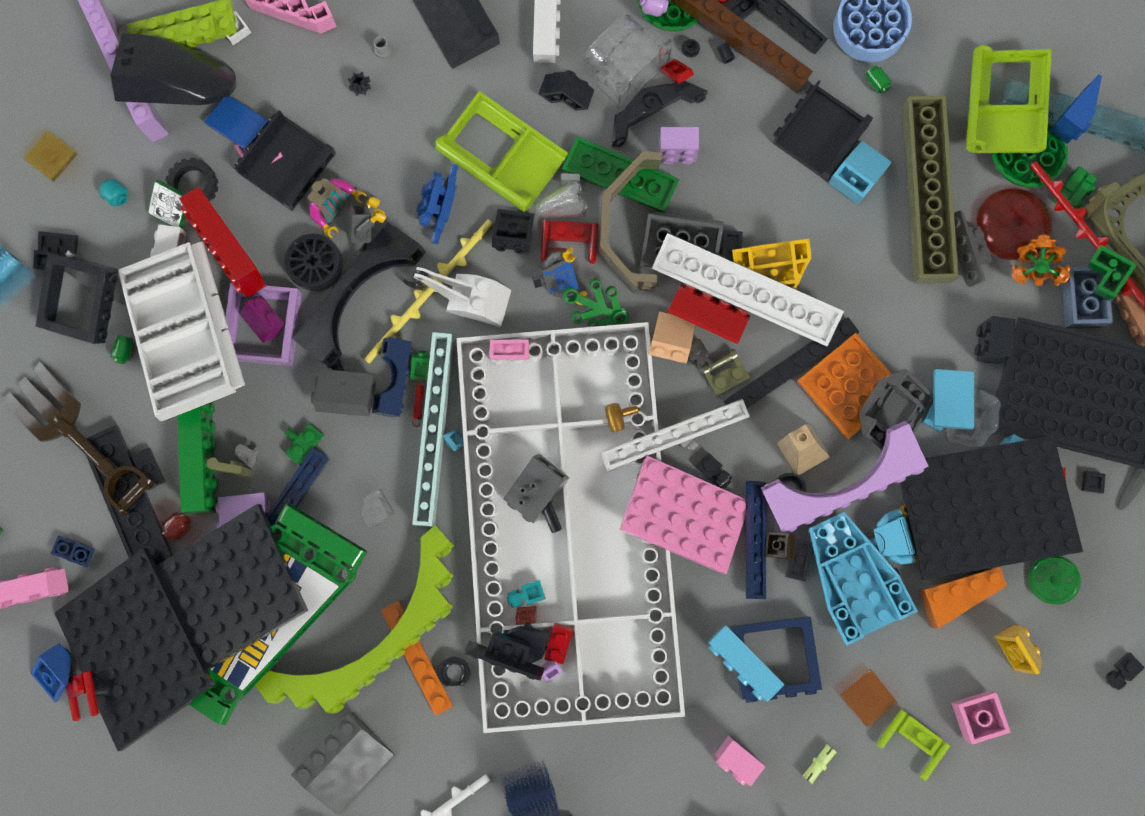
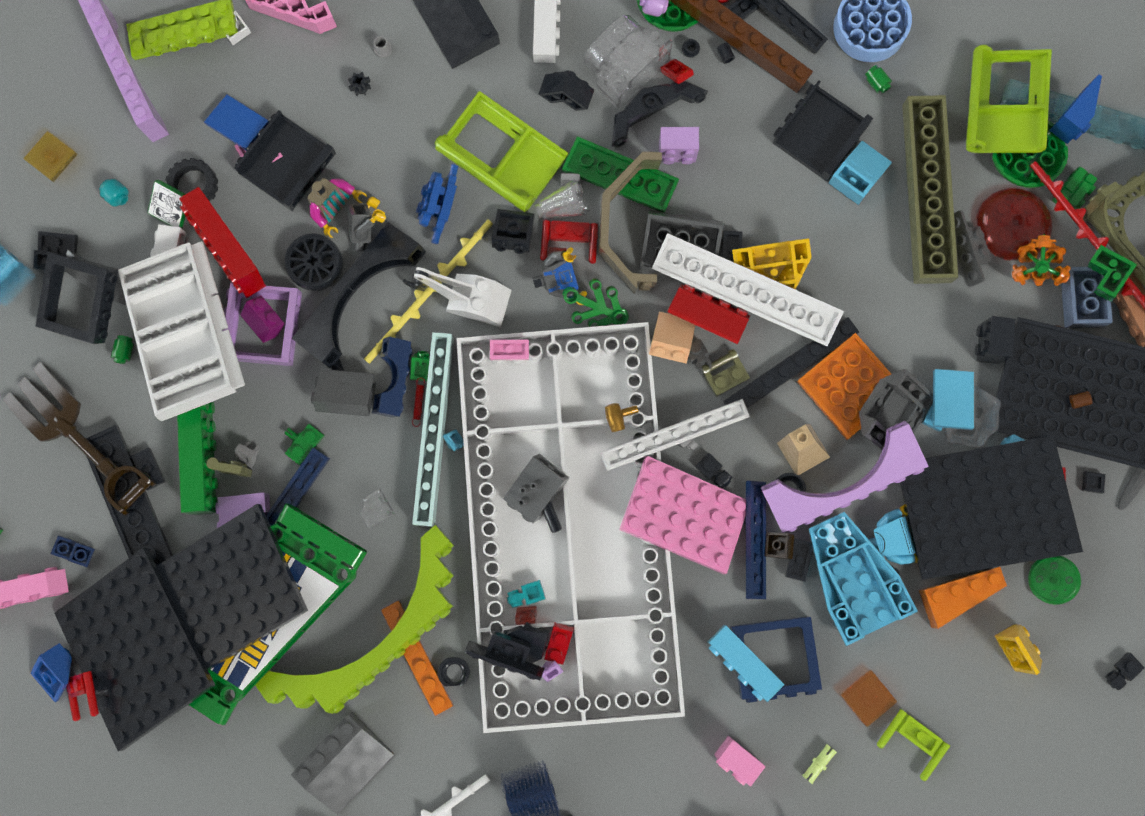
black windscreen [110,33,236,105] -> none
clear red head [162,512,192,541] -> none
bright pink brick [951,691,1011,745] -> none
none -> reddish brown hinge [1069,391,1092,409]

